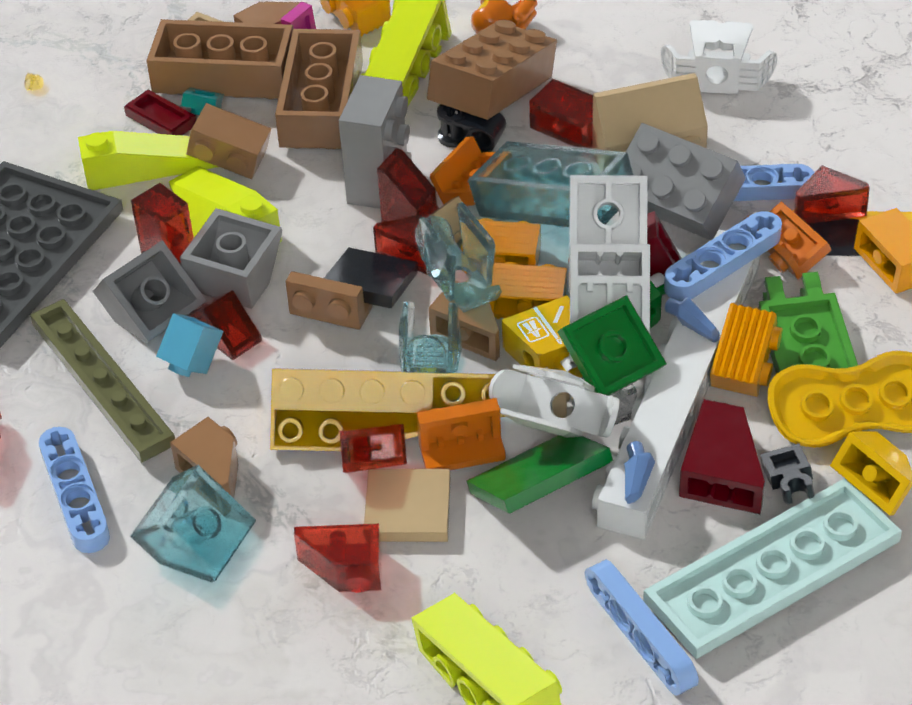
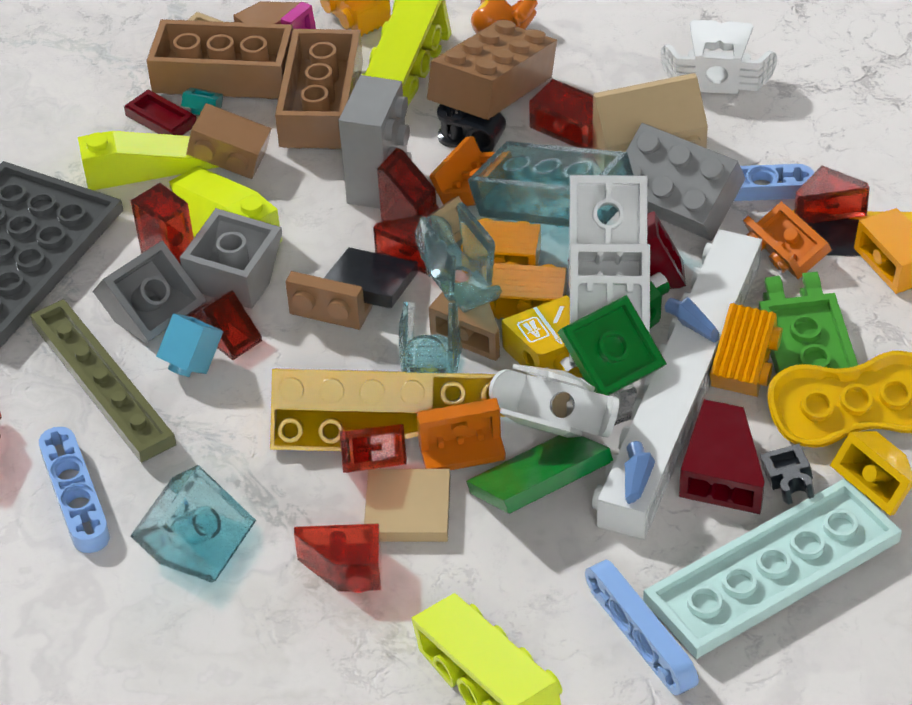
clear yellow piece [24,73,44,90] -> none
medium nougat slope [170,417,238,513] -> none
light blue beam [664,211,782,301] -> none

